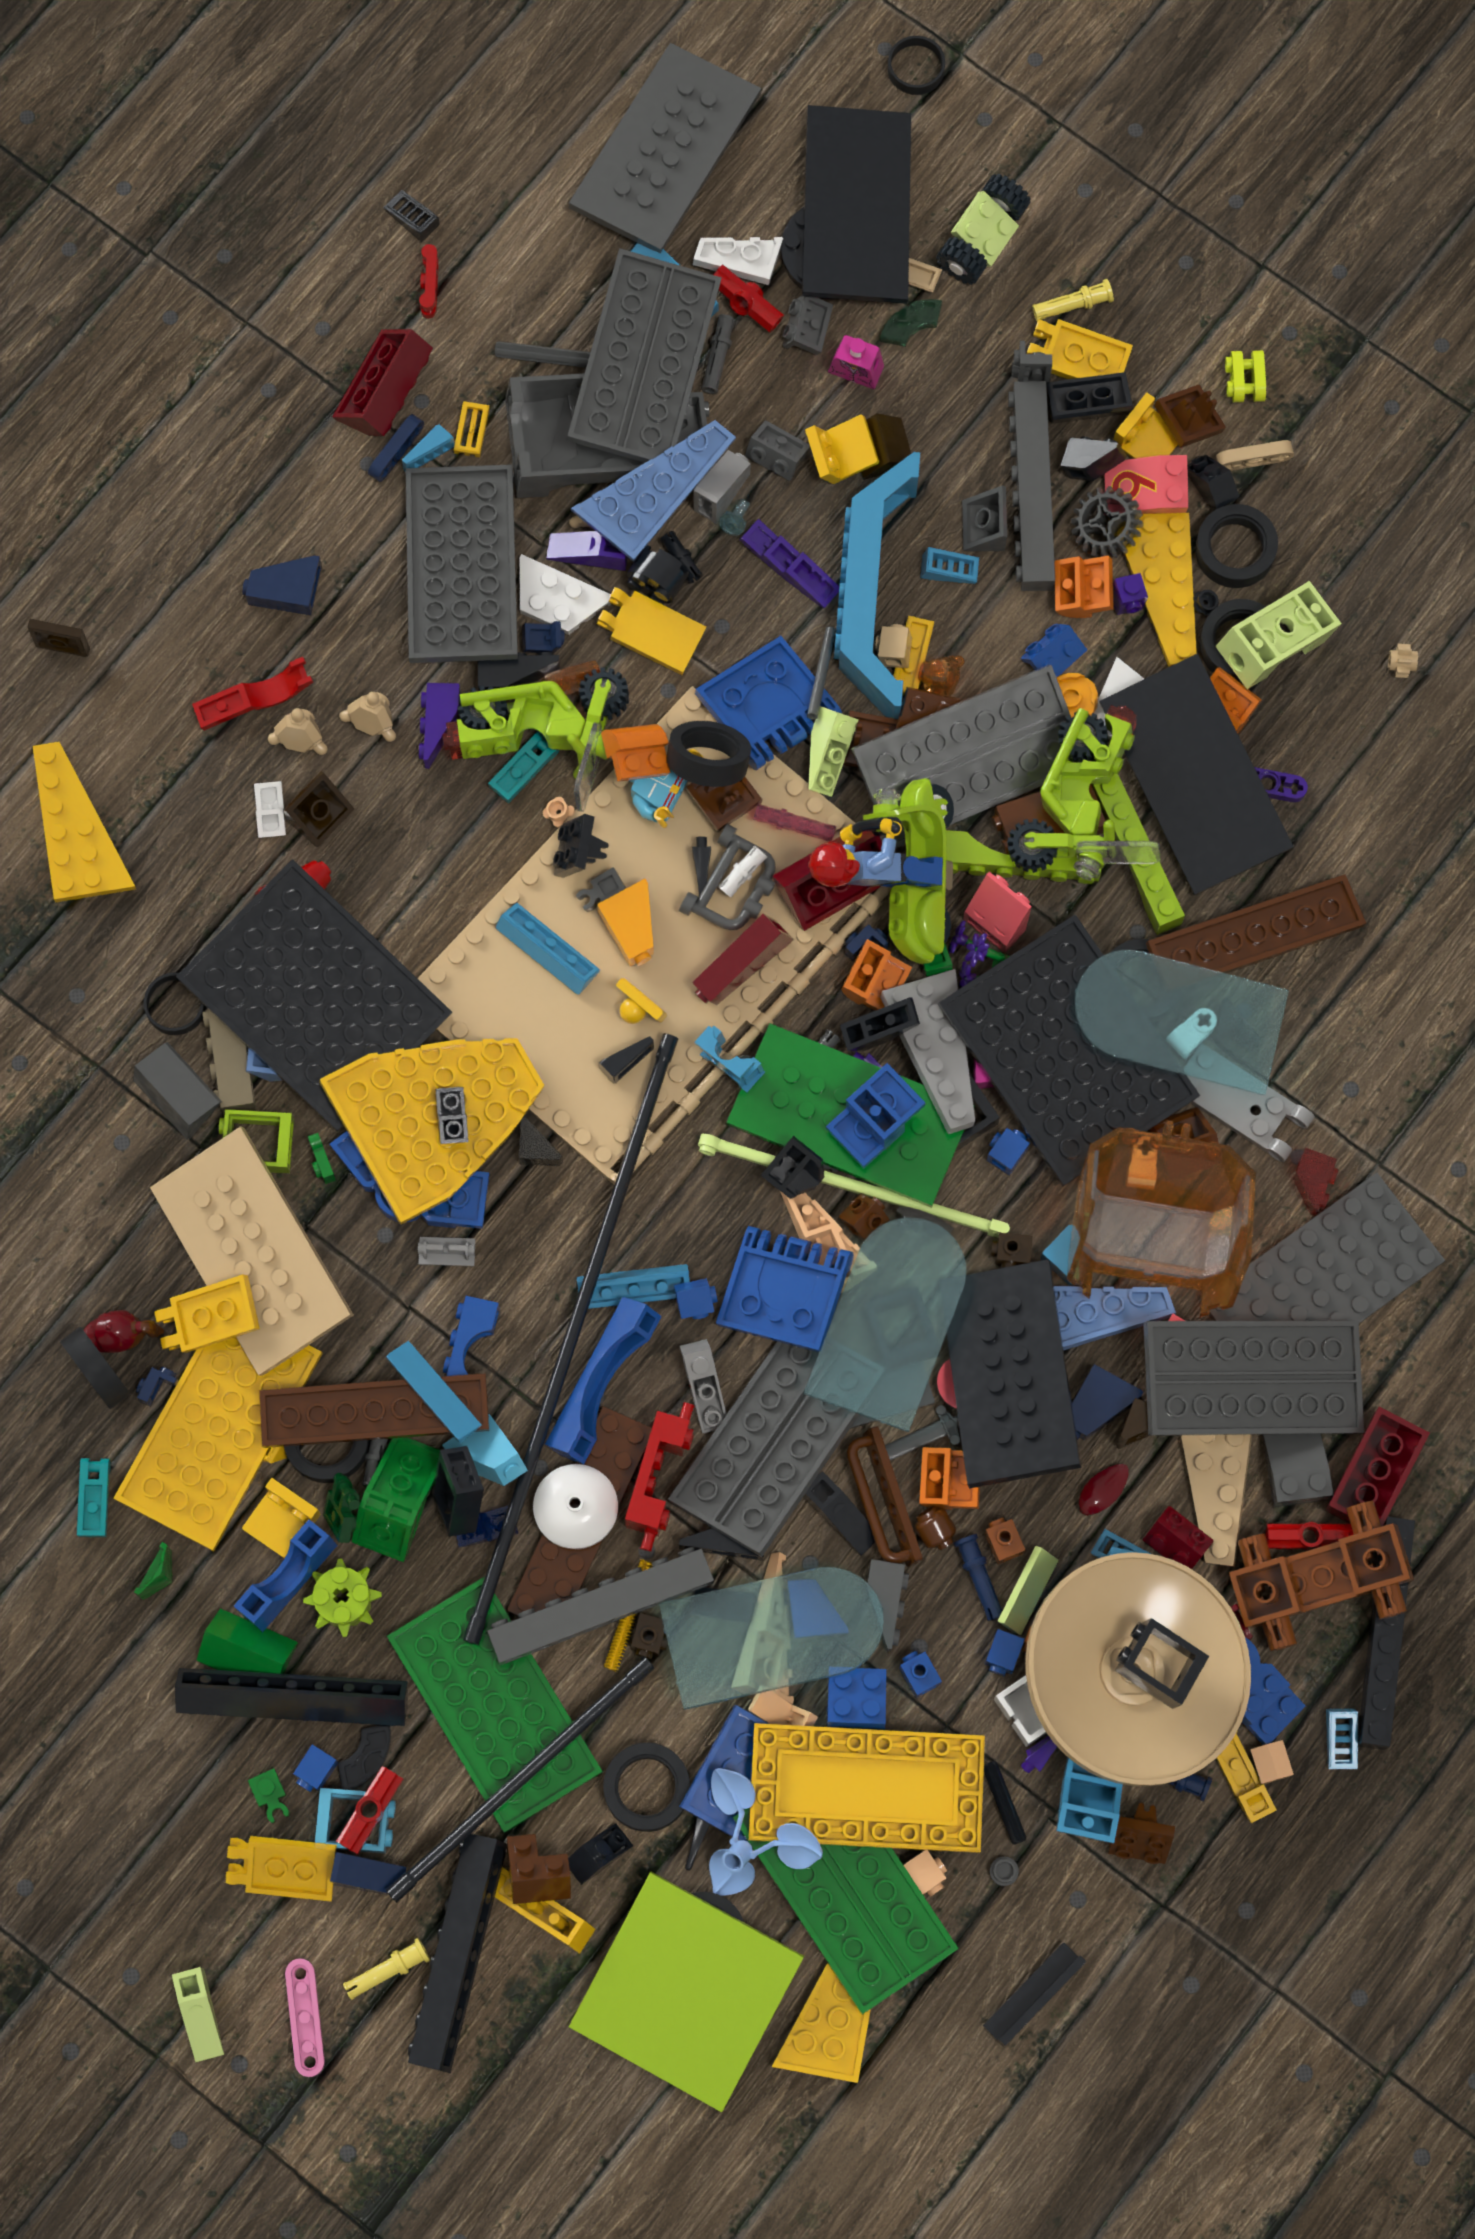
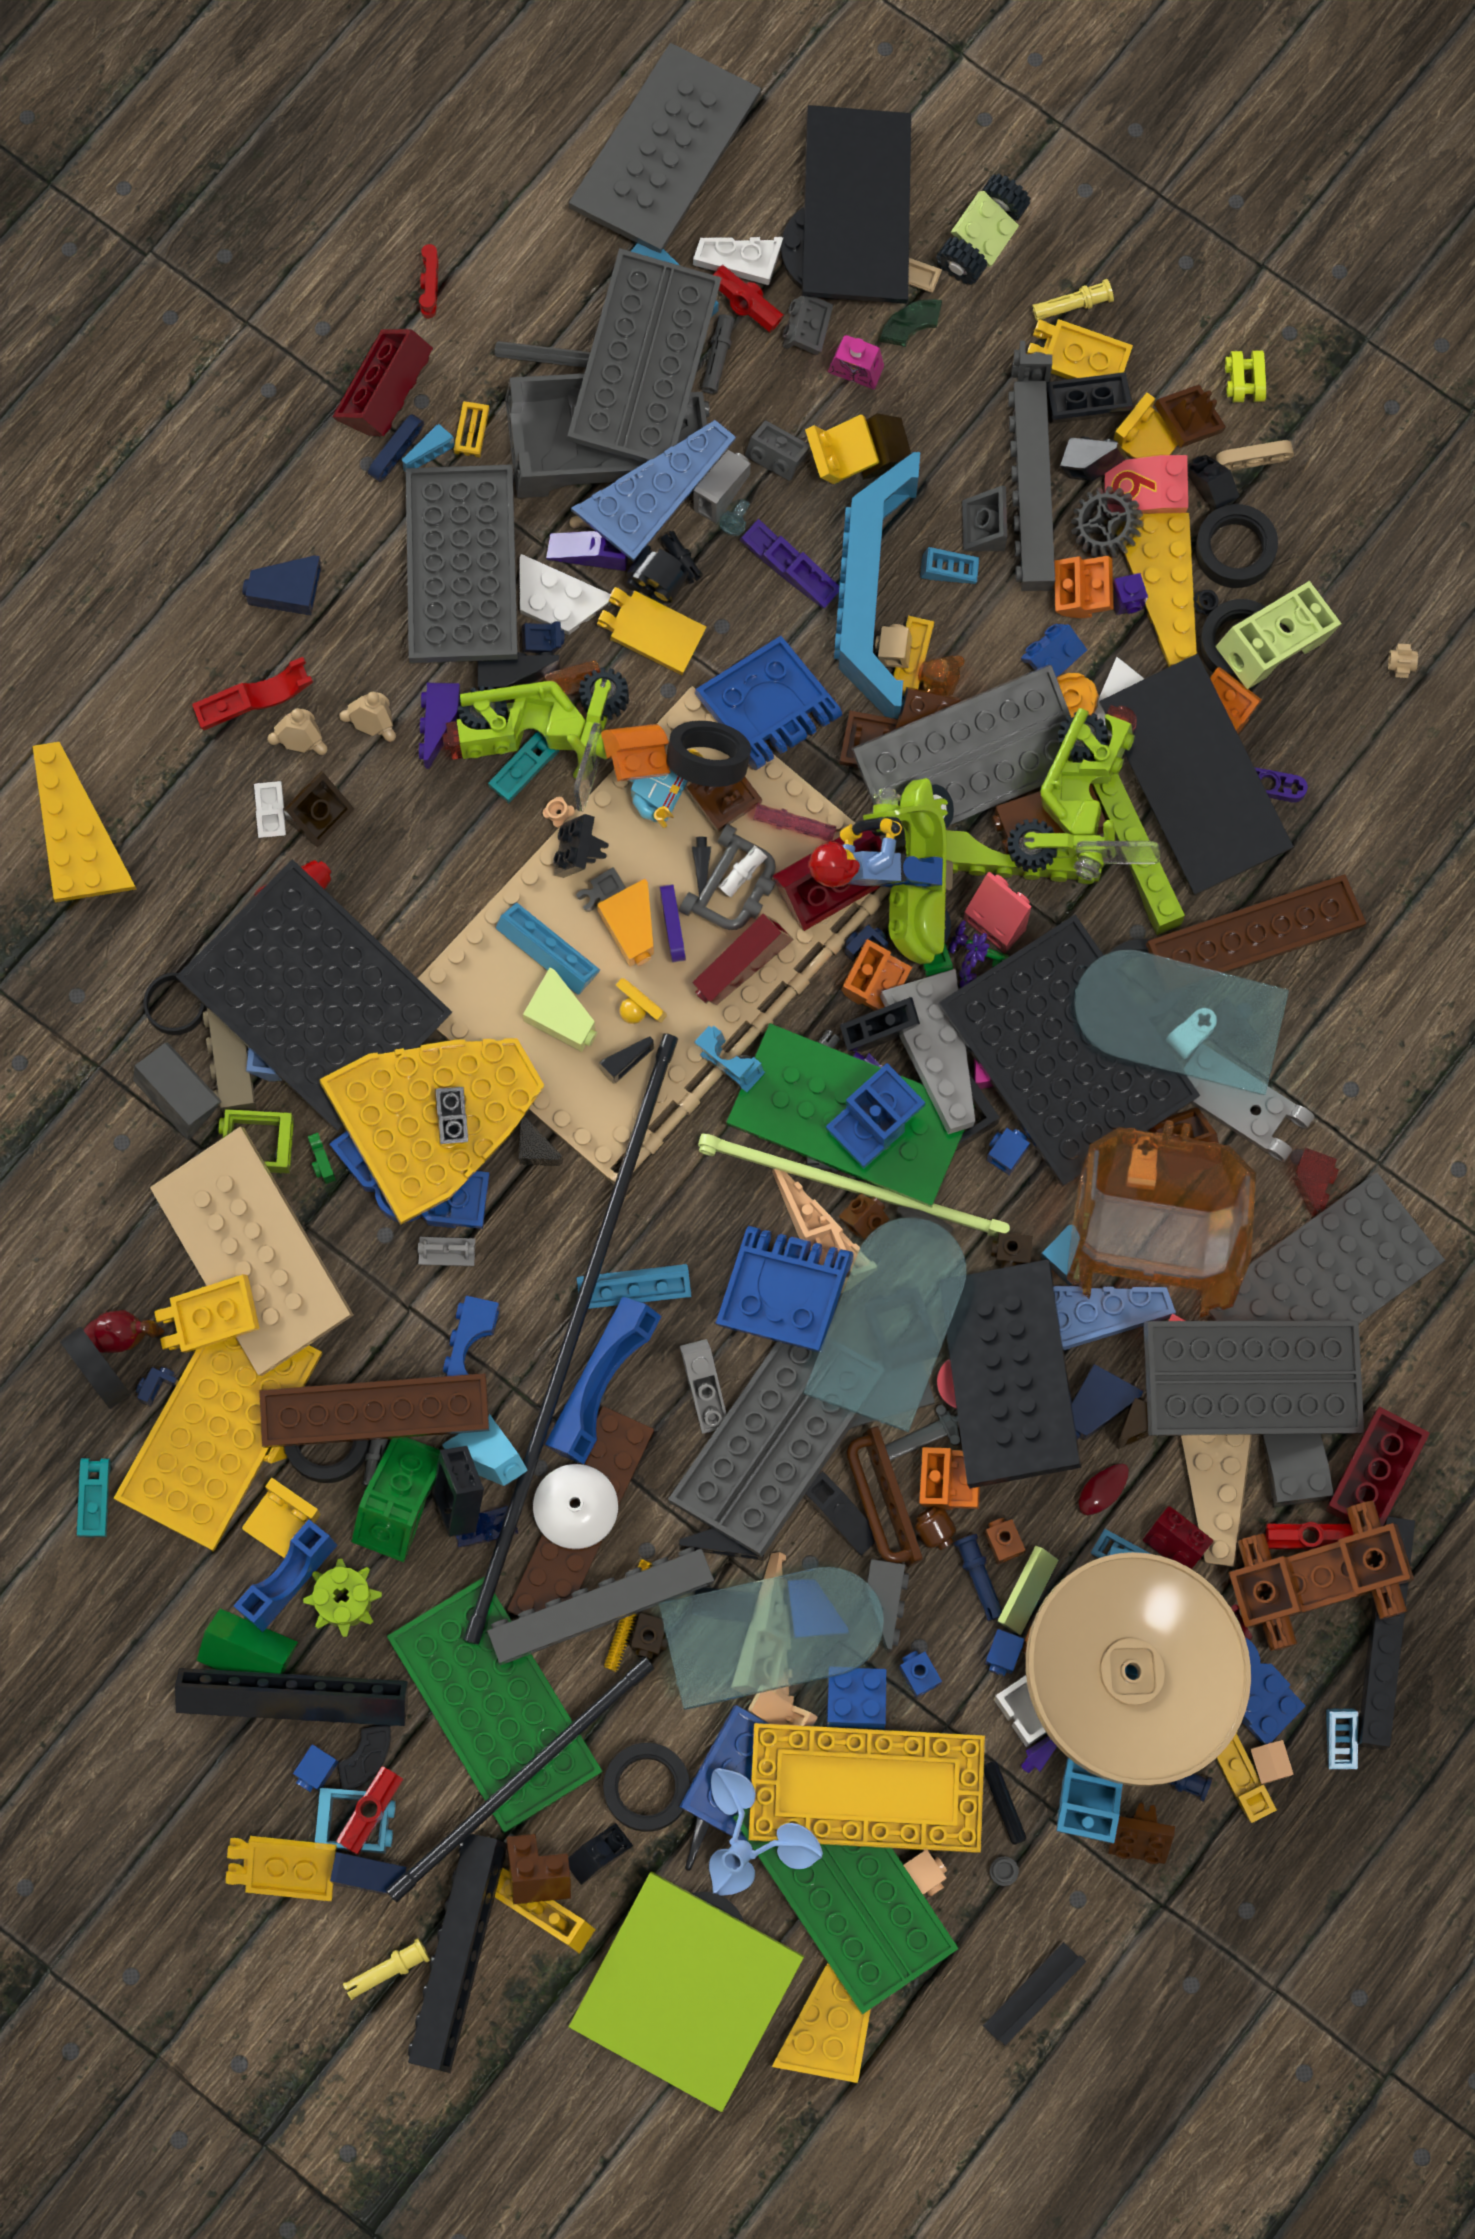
dark brown tile [28,619,90,657] -> none
green slope [134,1542,173,1600] -> none
yellowish green slope [172,1967,224,2062] -> none
green plate [248,1768,290,1824] -> none
bright pink plate [285,1959,325,2077] -> none
dark green plate [323,1473,360,1543] -> none
black slope [384,190,440,243] -> none
dark azure slope [386,1341,482,1444] -> none
red brick [625,1402,694,1552] -> none
blue brick [674,1278,718,1319] -> none
black slope [761,1136,825,1199] -> none
dark grey piece [807,627,836,720] -> none
yellowish green slope [809,706,858,797] -> none
black tyre [888,36,945,95] -> none
black window [1115,1618,1209,1709] -> none
none -> yellowish green slope [523,968,597,1052]
none -> dark purple beam [660,884,686,963]

